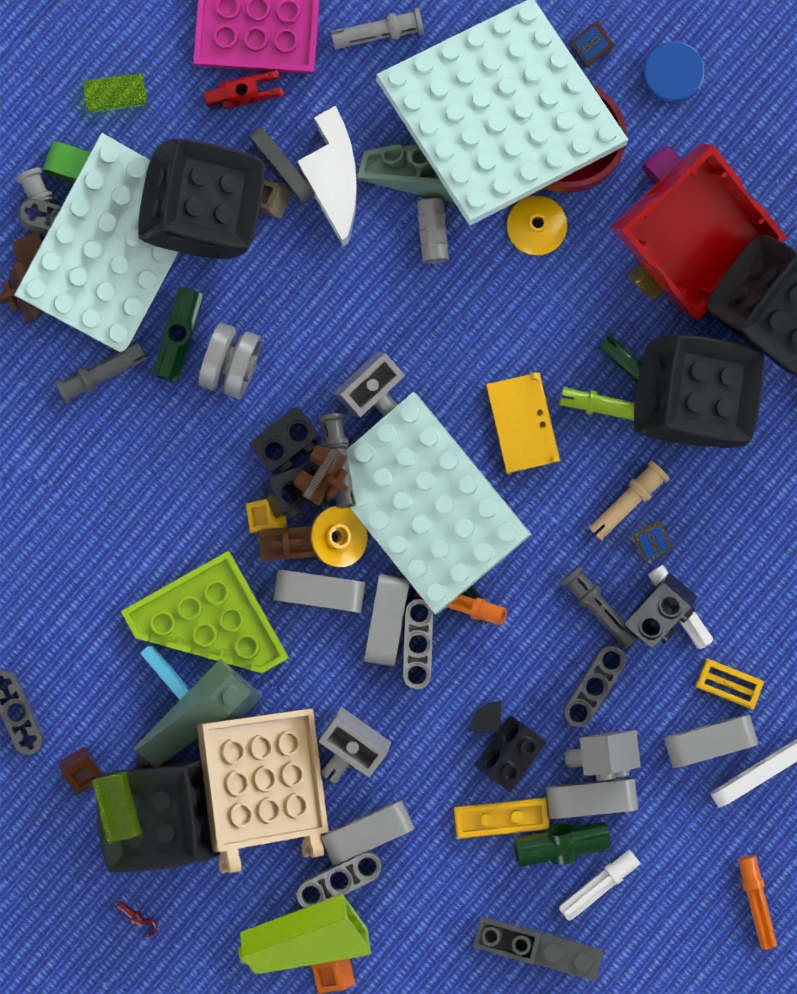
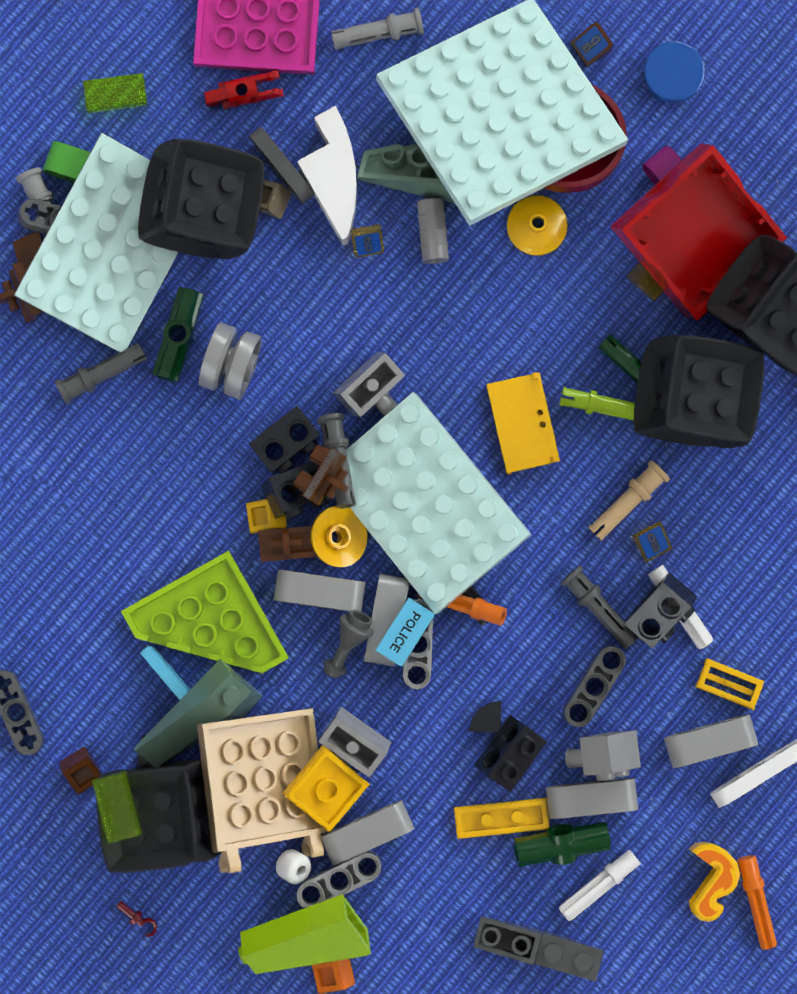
none -> white piece [276,849,311,884]
none -> yellow tile [282,745,370,832]
none -> dark grey piece [324,610,374,678]
none -> slope [351,224,384,258]
none -> medium azure tile [376,598,435,667]
none -> yellow animal [688,842,740,922]

